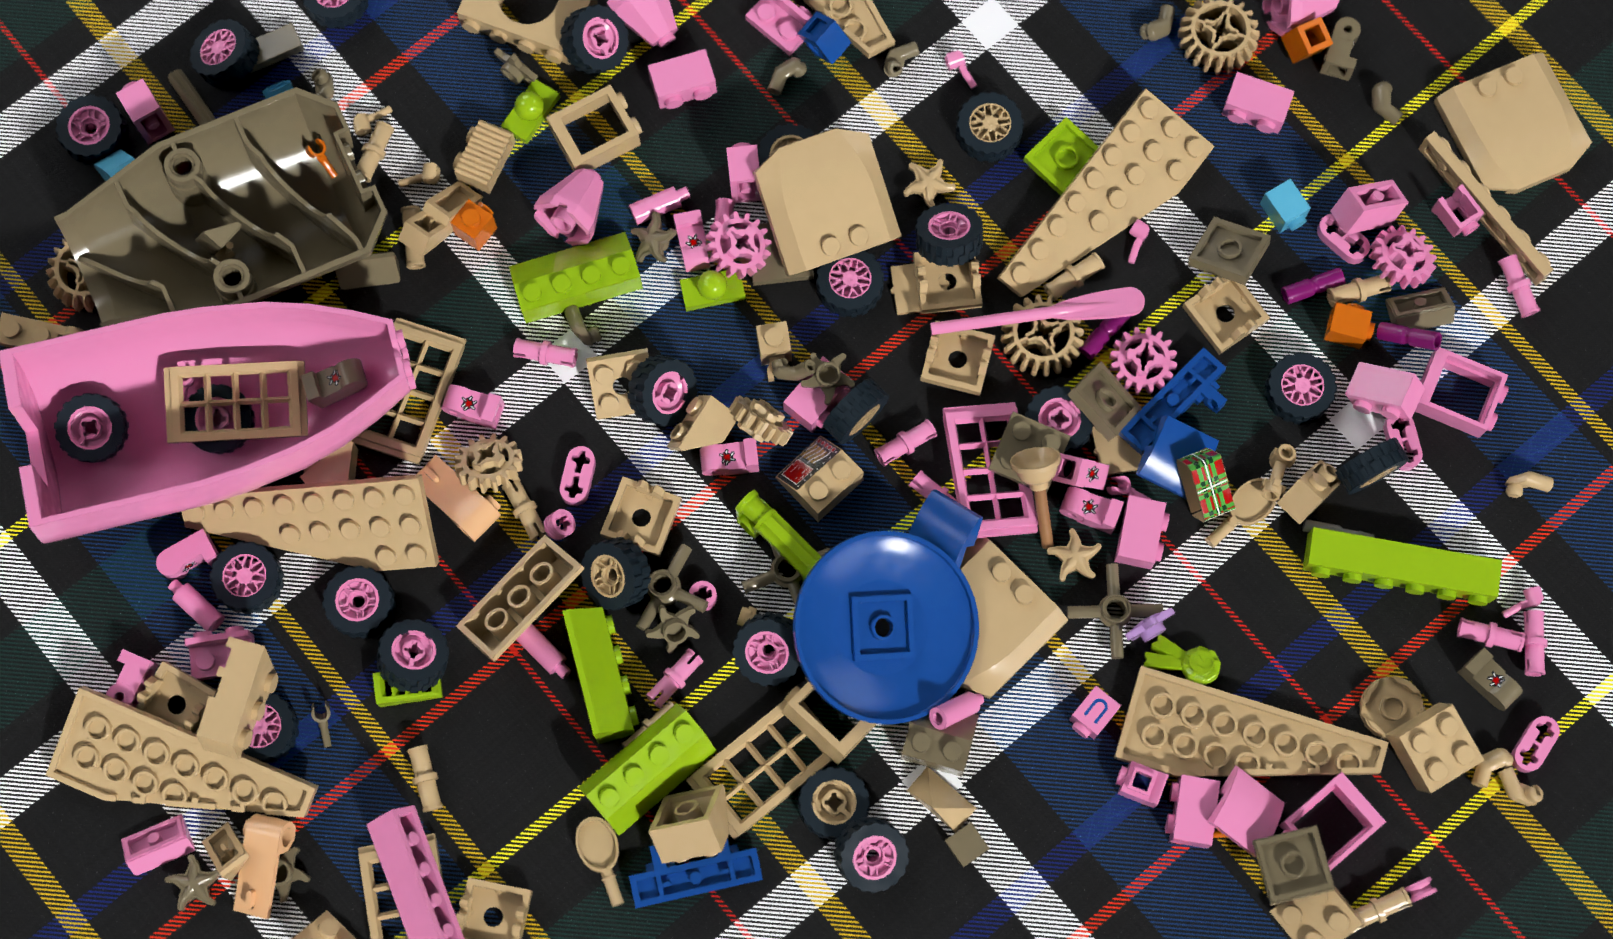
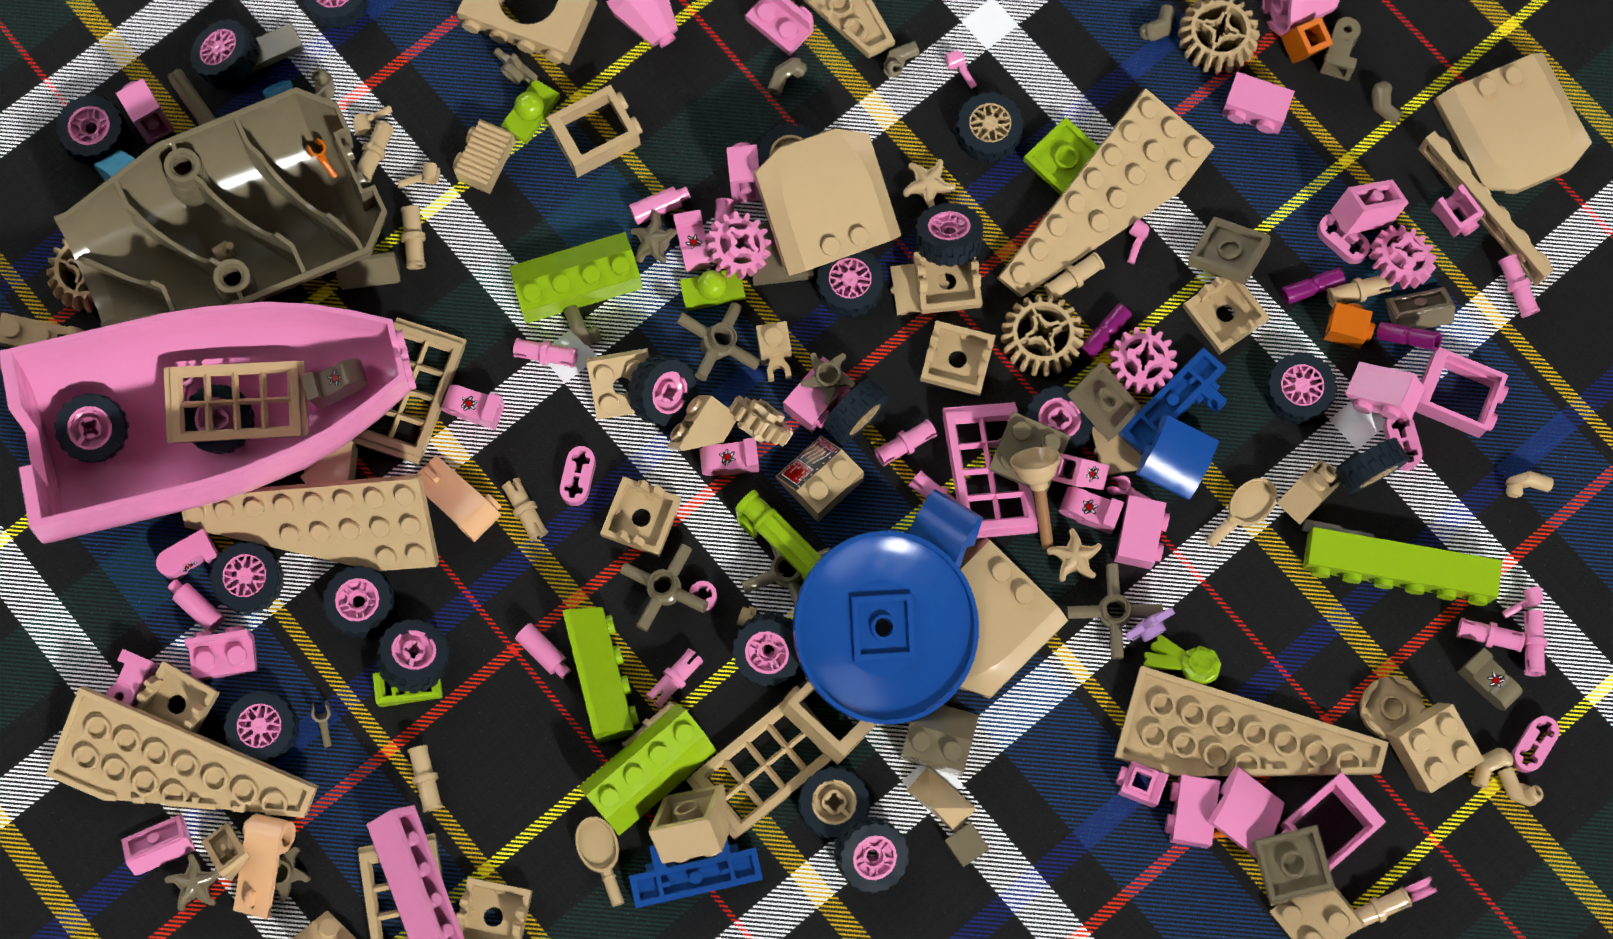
dark tan slope [195,222,241,255] -> none
tan wedge [196,637,278,759] -> none
tan slope [398,181,483,257] -> none
orange brick [450,199,497,251] -> none
tan gear [454,433,523,494] -> none
tan slope [456,535,585,662] -> none
bright pink cone [534,168,604,246] -> none
bright pink bush [544,509,576,540] -> none
black wheel [560,5,629,74] -> none
black wheel [581,537,651,610] -> none
dark tan animal [645,605,700,654] -> none
bright pink brick [648,49,717,109] -> none
dark tan arm [772,358,817,381] -> none
blue brick [798,11,852,65] -> none
bright pink cylinder [929,691,984,730] -> none
bright pink piece [930,287,1145,335] -> none
bright pink brick [1069,686,1121,739] -> none
piece [1176,448,1236,522] -> none
medium azure brick [1260,178,1311,233] -> none
tan bar [1260,444,1296,501] -> none
none -> dark tan bar [676,302,761,381]

